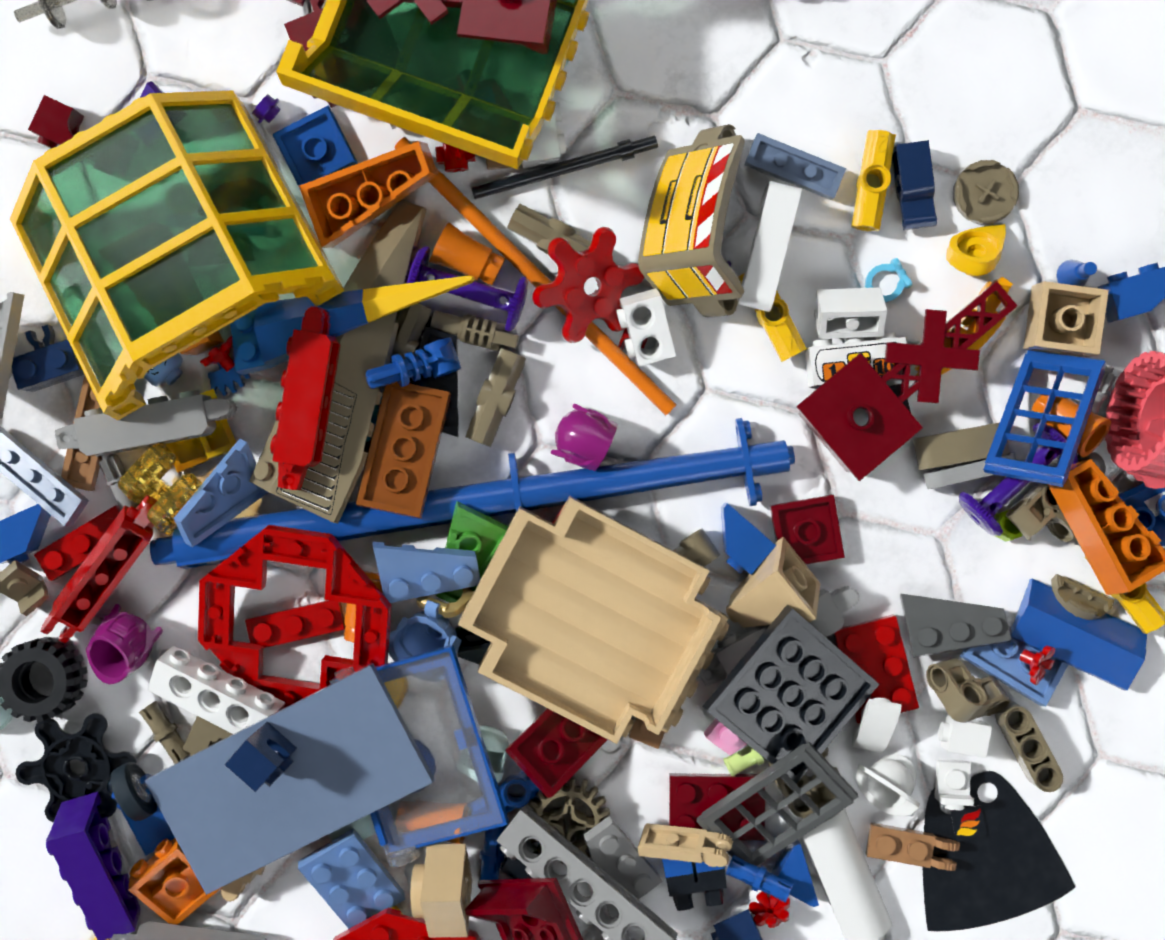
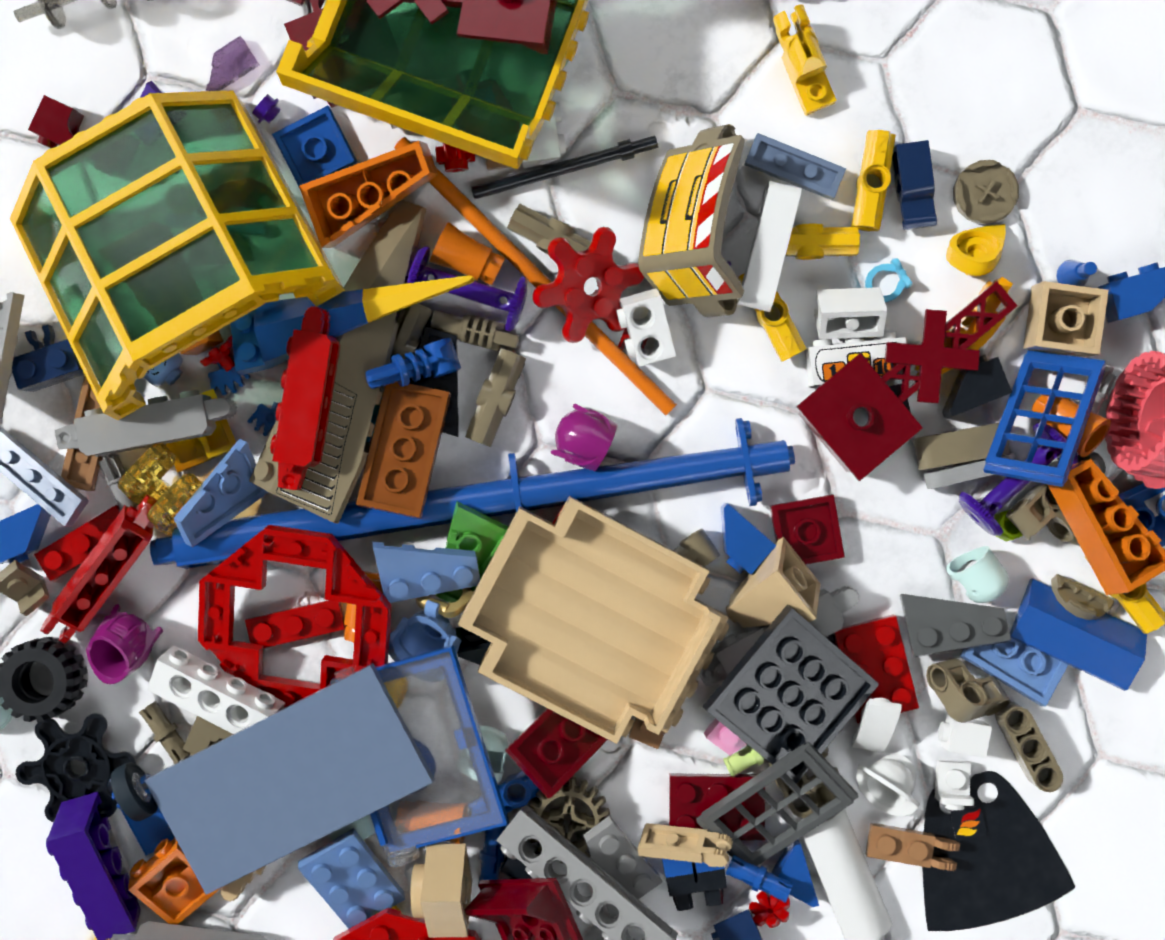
dark blue brick [225,722,297,792] -> none
red plant [1020,645,1055,686] -> none
none -> clear purple tile [206,35,260,91]
none -> blue piece [247,402,278,436]
none -> yellow plate [773,4,837,116]
none -> yellow piece [785,223,860,260]
none -> black slope [942,354,1012,418]
none -> light aqua helmet [946,546,1009,604]

